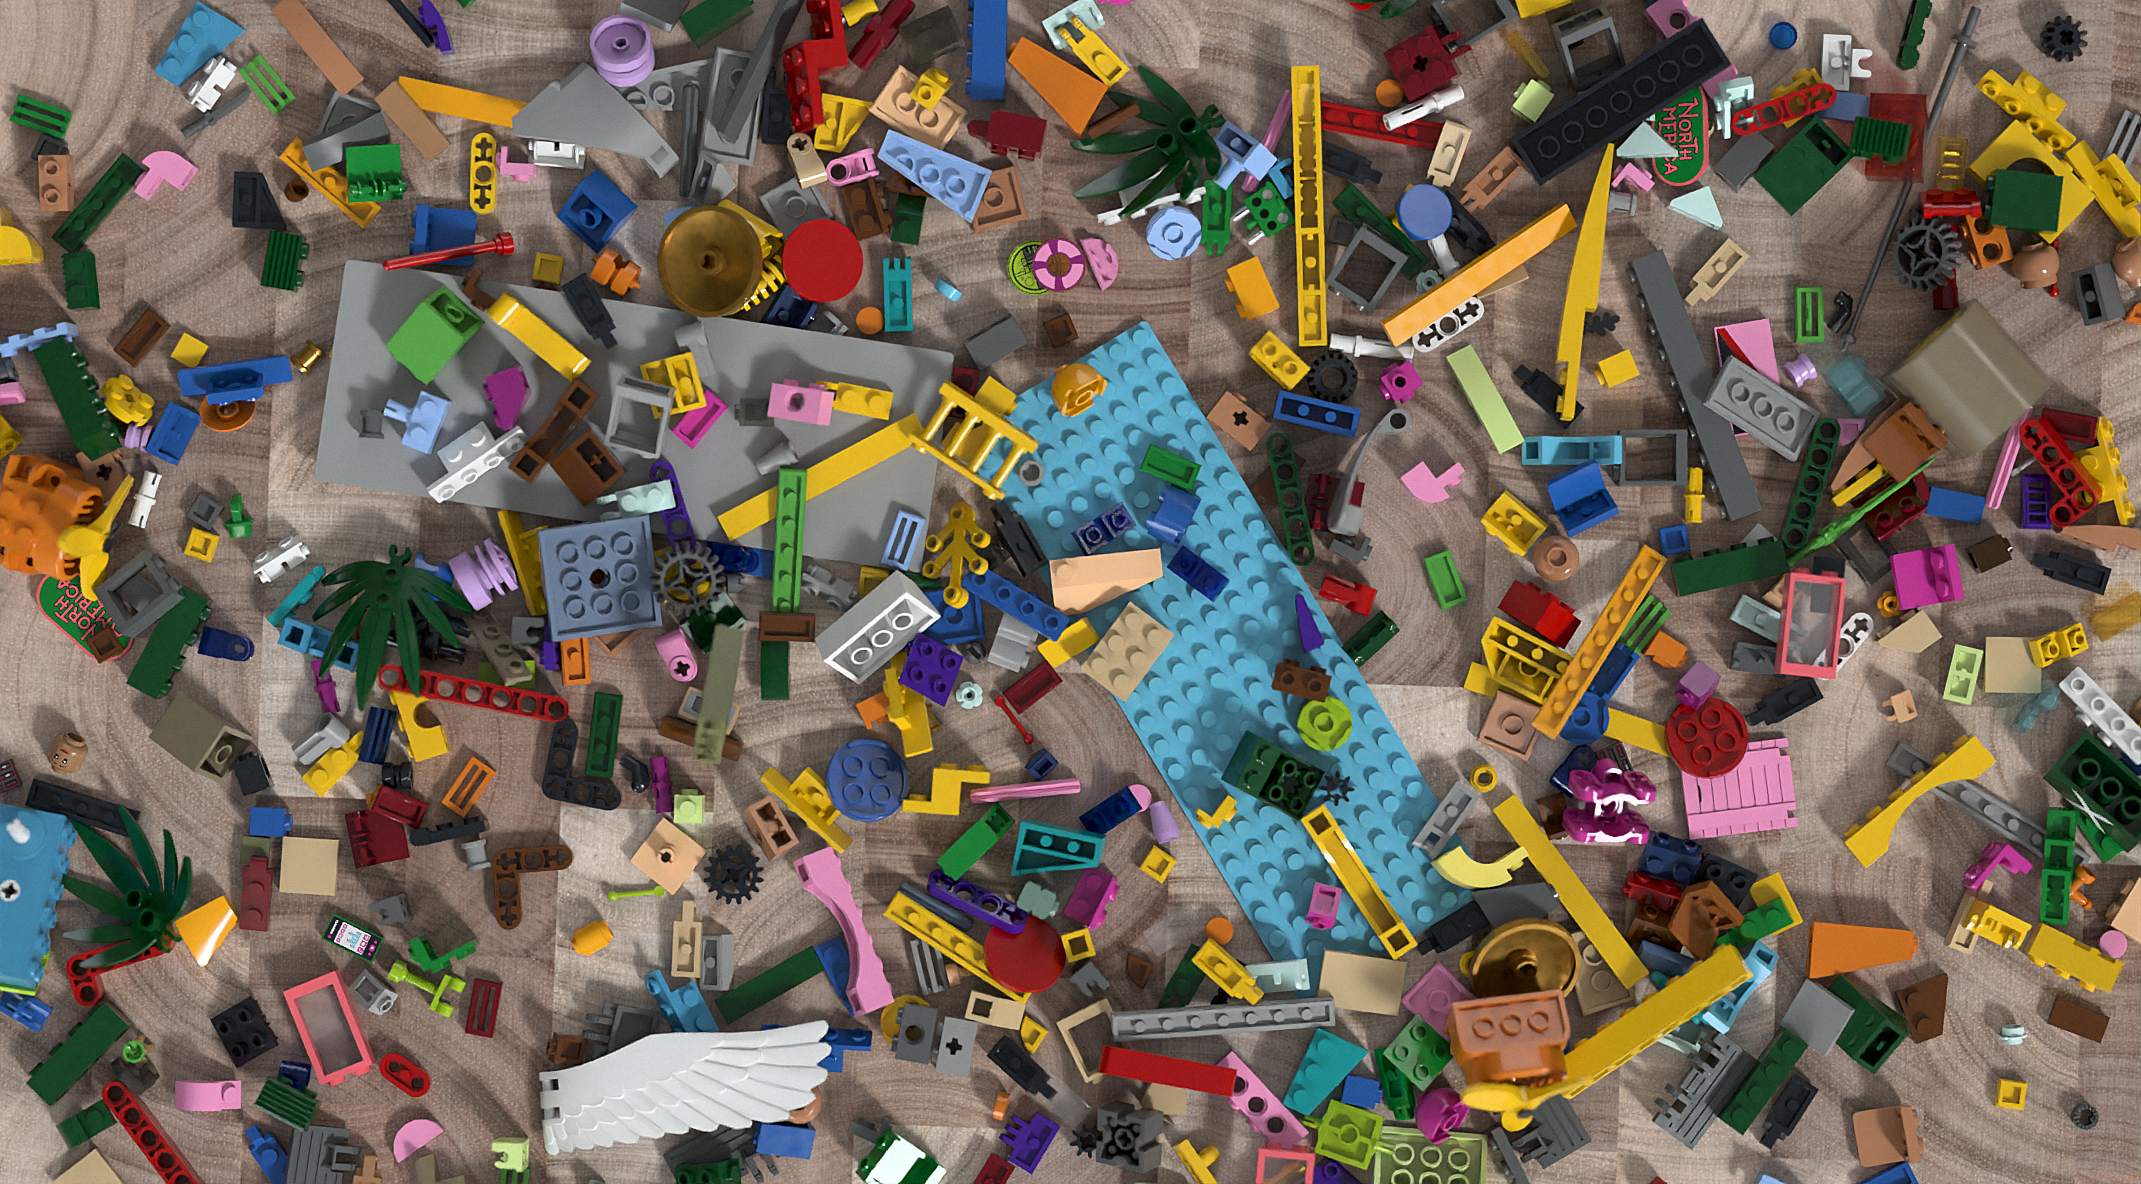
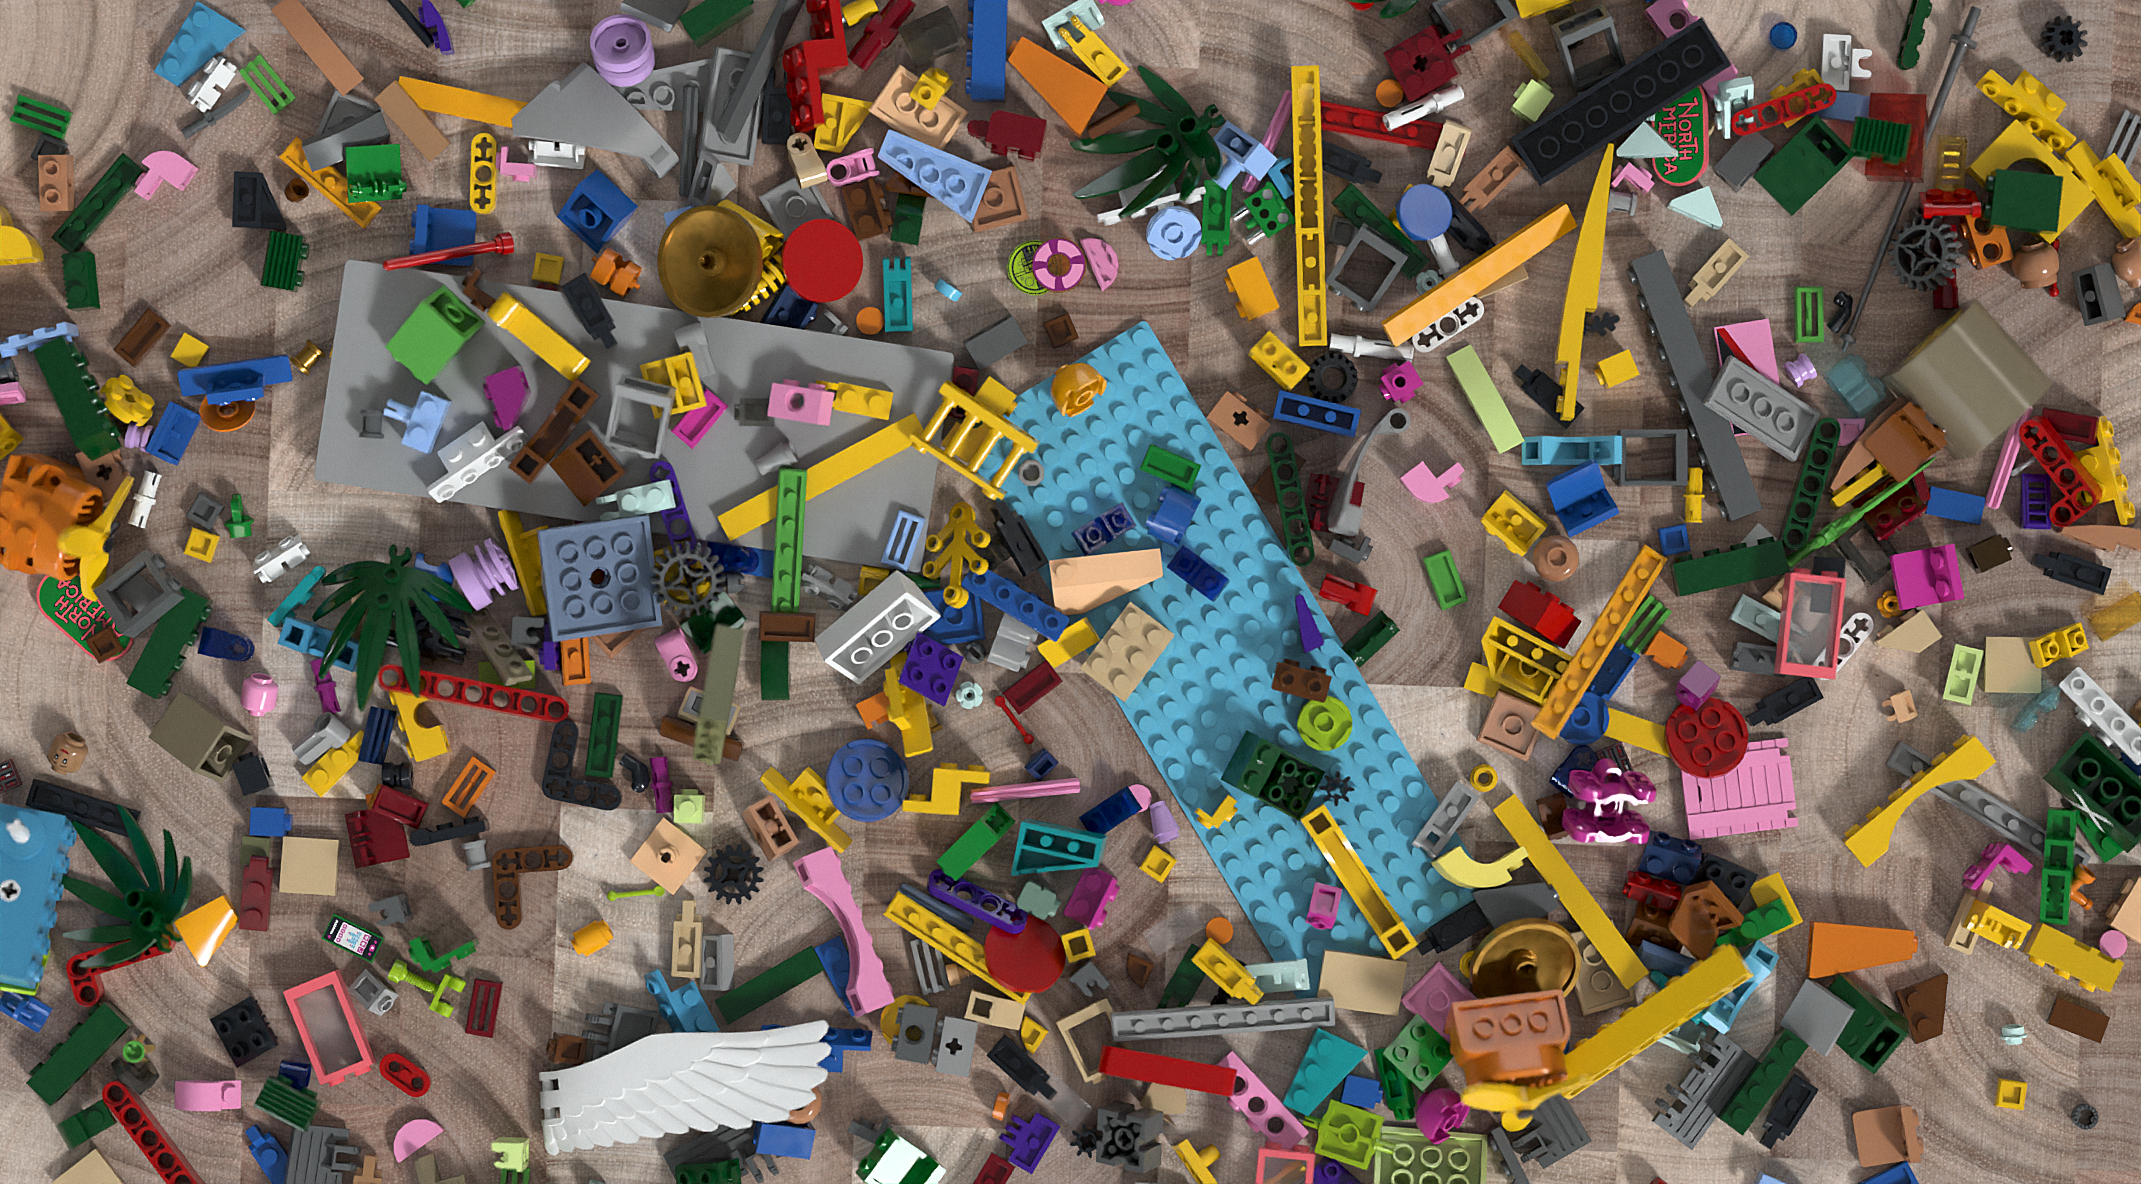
none -> bright pink head [240,673,278,716]

